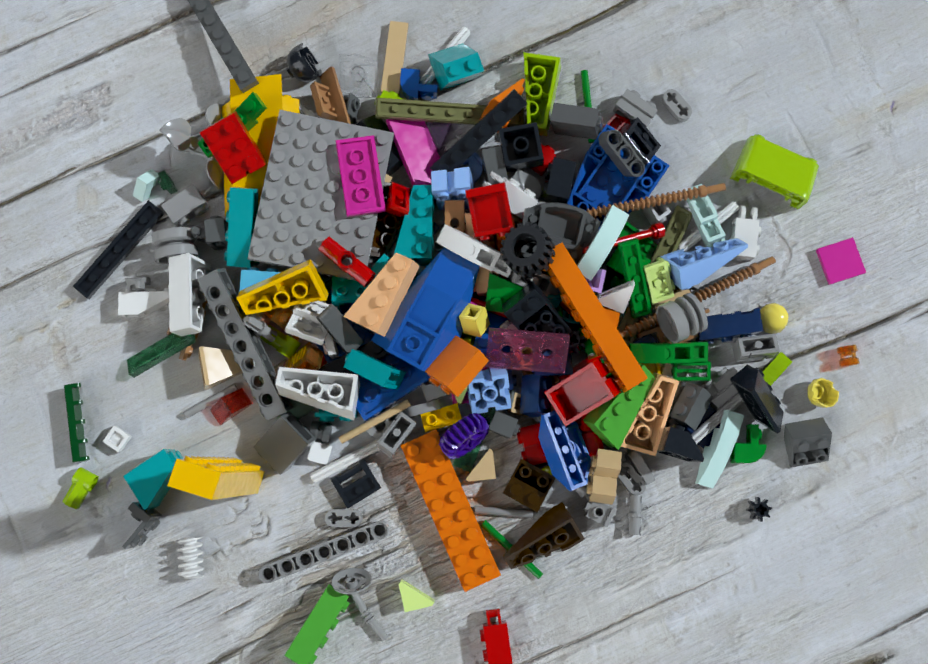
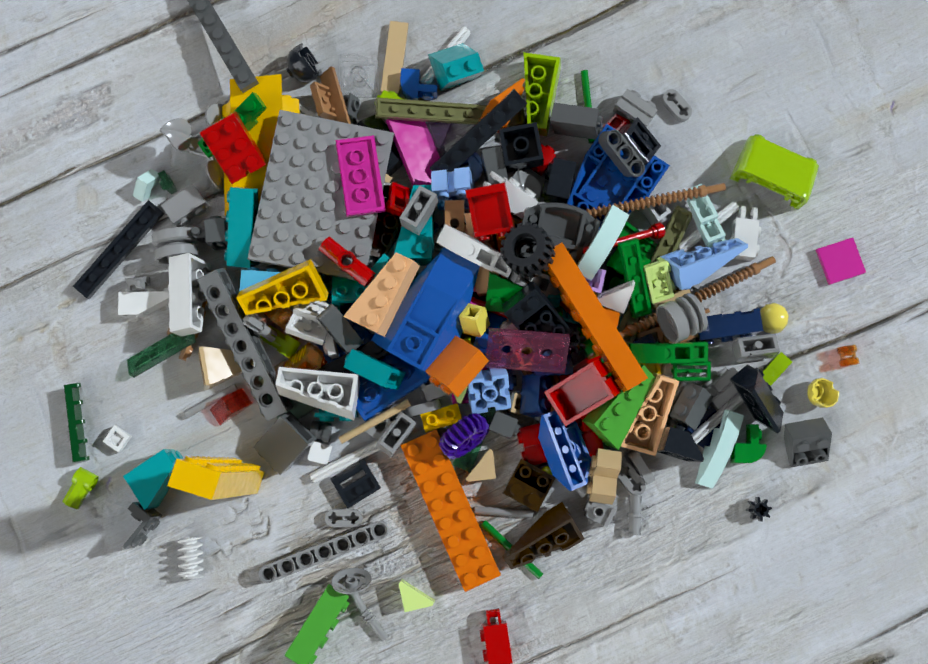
none -> light grey brick [399,186,438,235]

